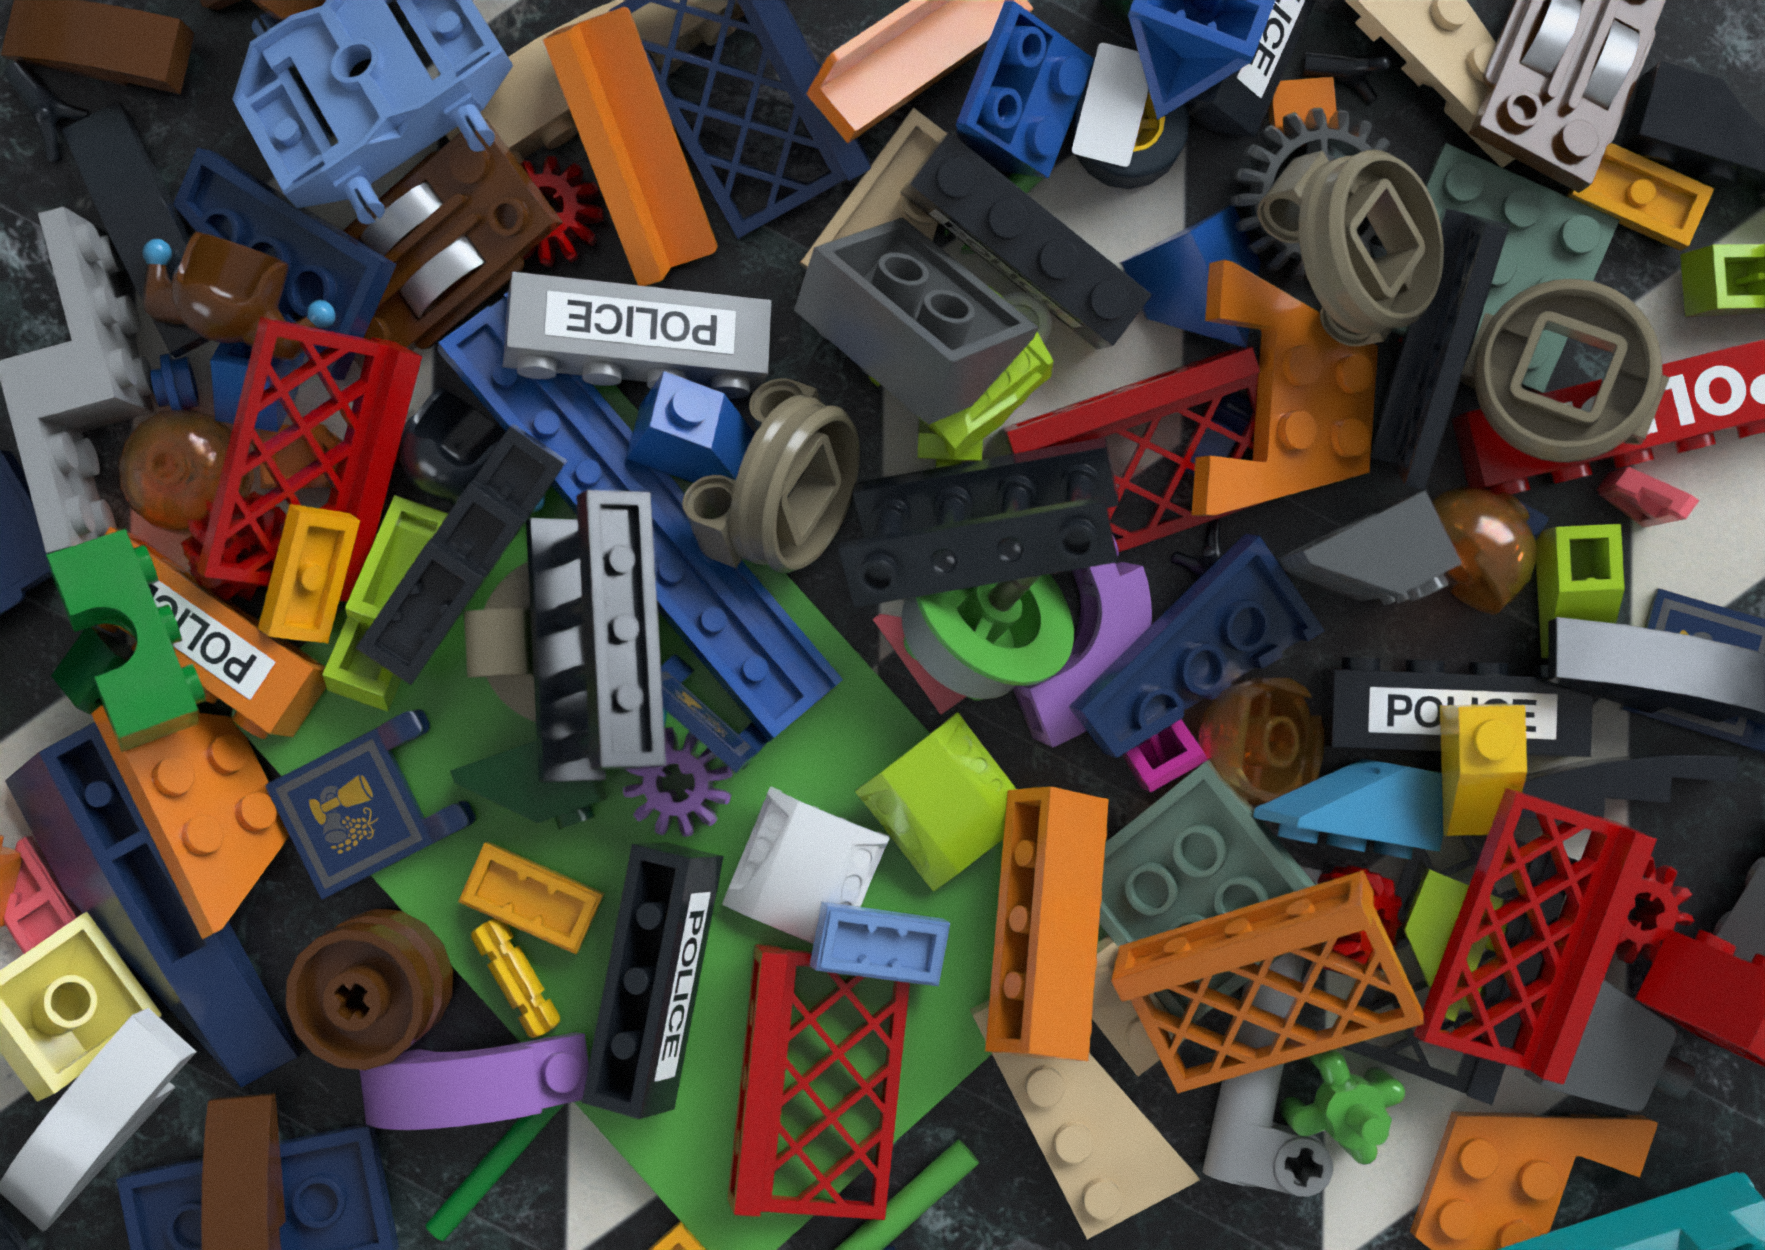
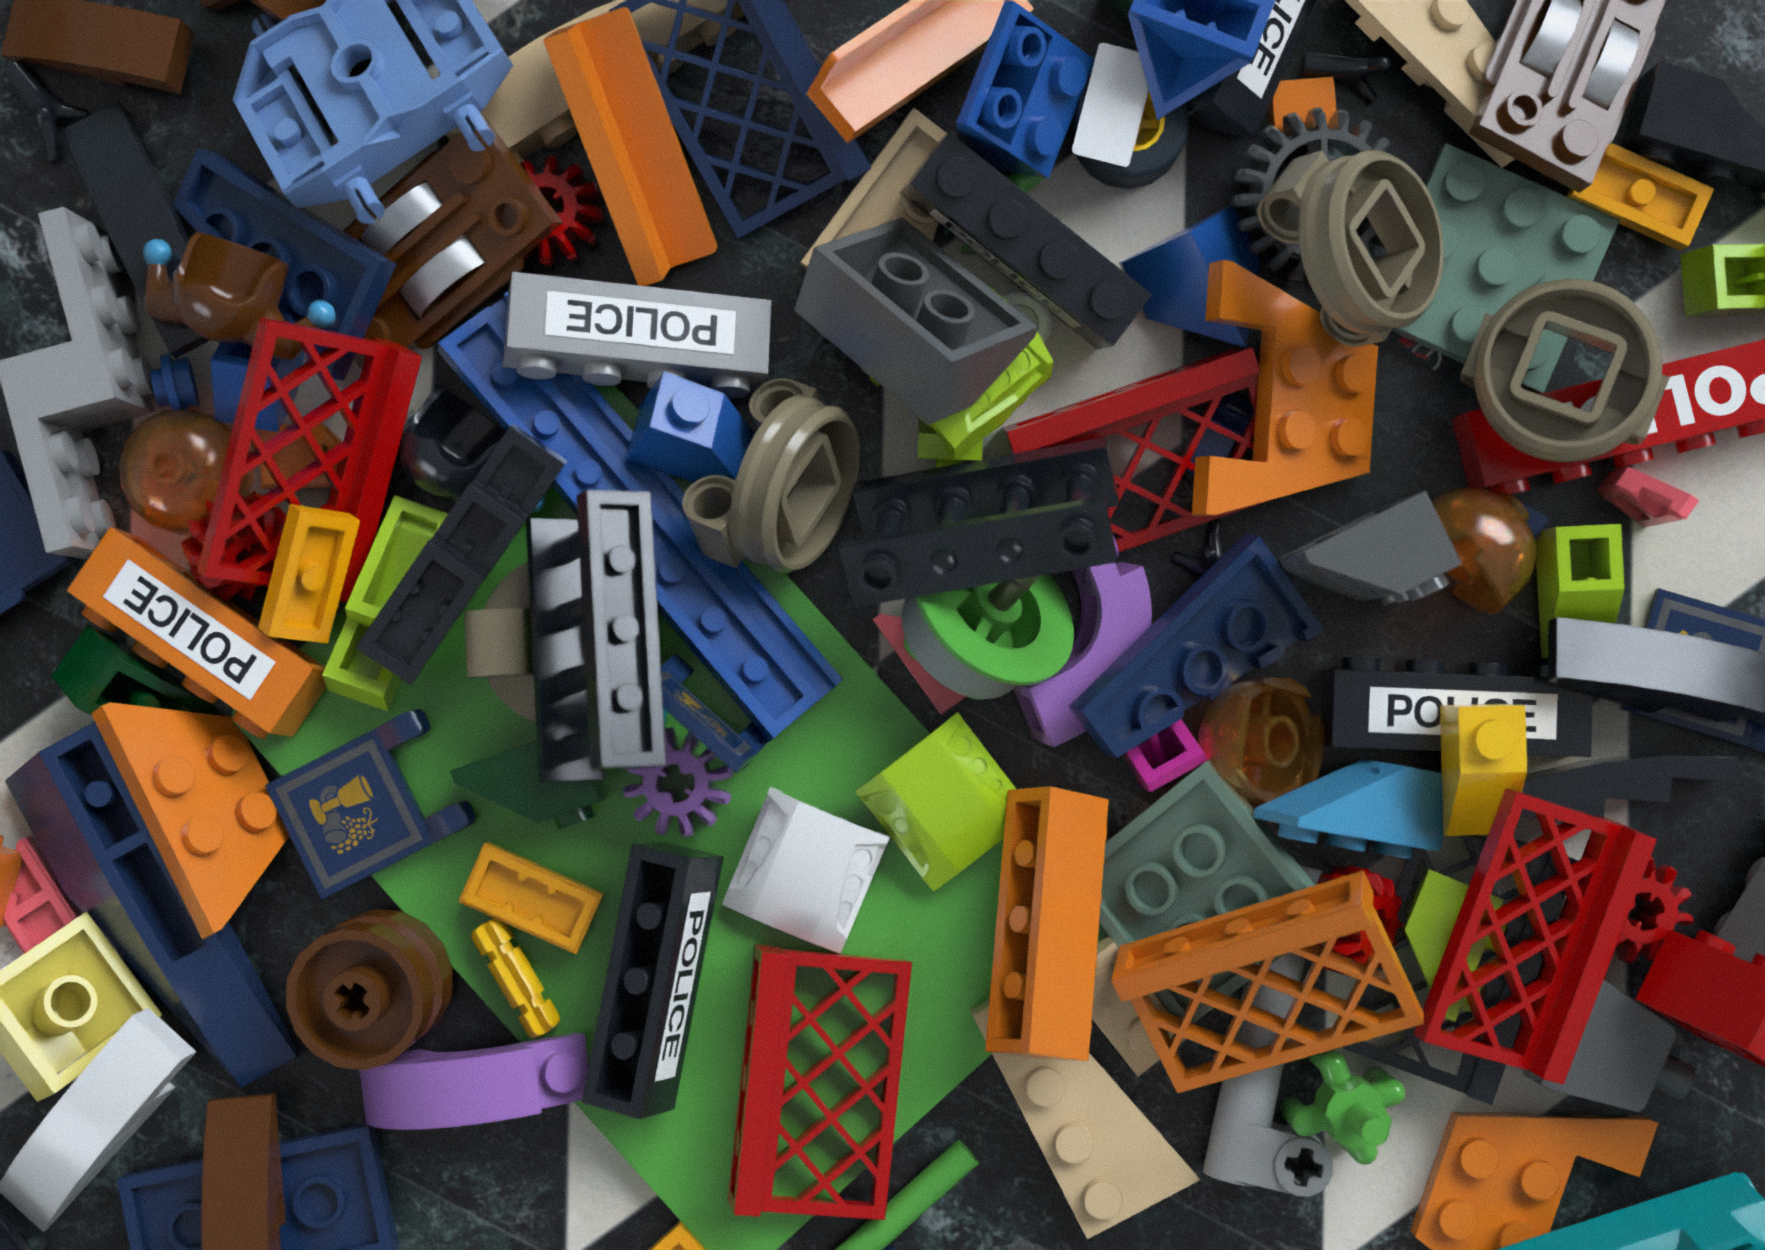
green arch [46,529,206,752] -> none
green bar [425,1104,565,1241] -> none
medium blue plate [810,902,950,986] -> none
black fence [1370,207,1510,490] -> none

